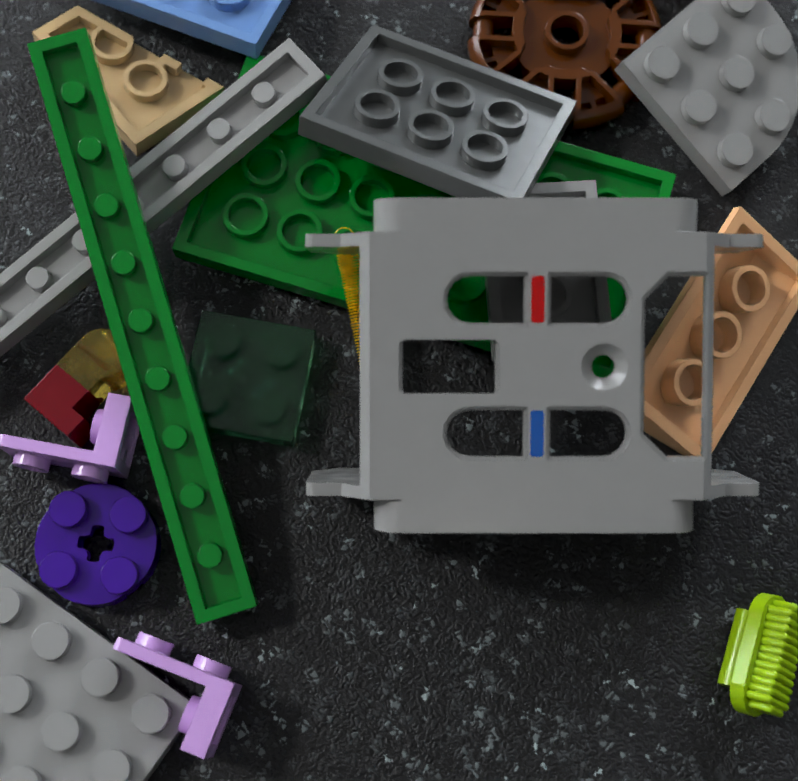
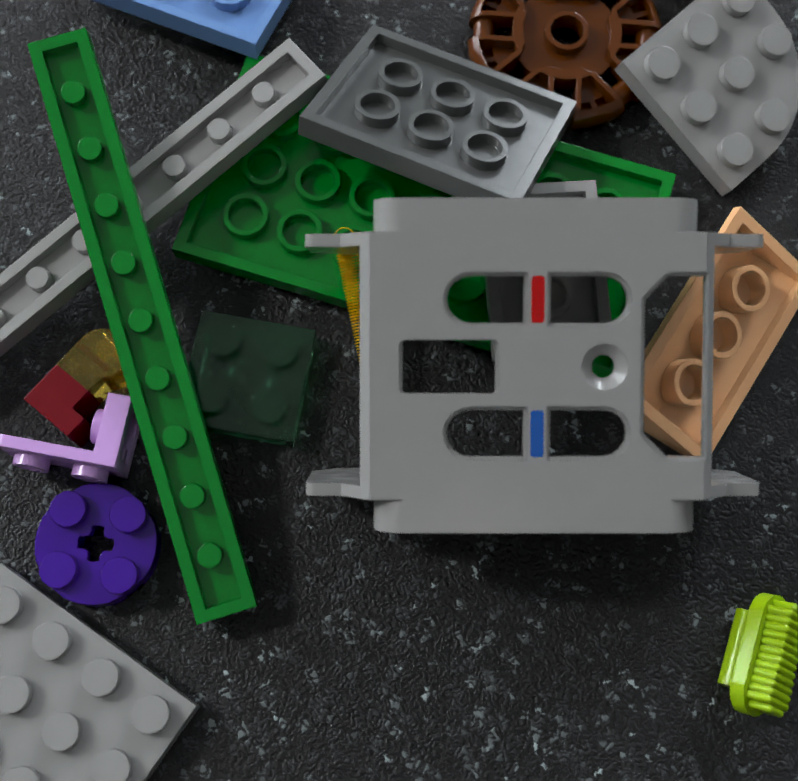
tan wing [32,5,224,157] -> none
lavender bracket [113,631,243,759] -> none

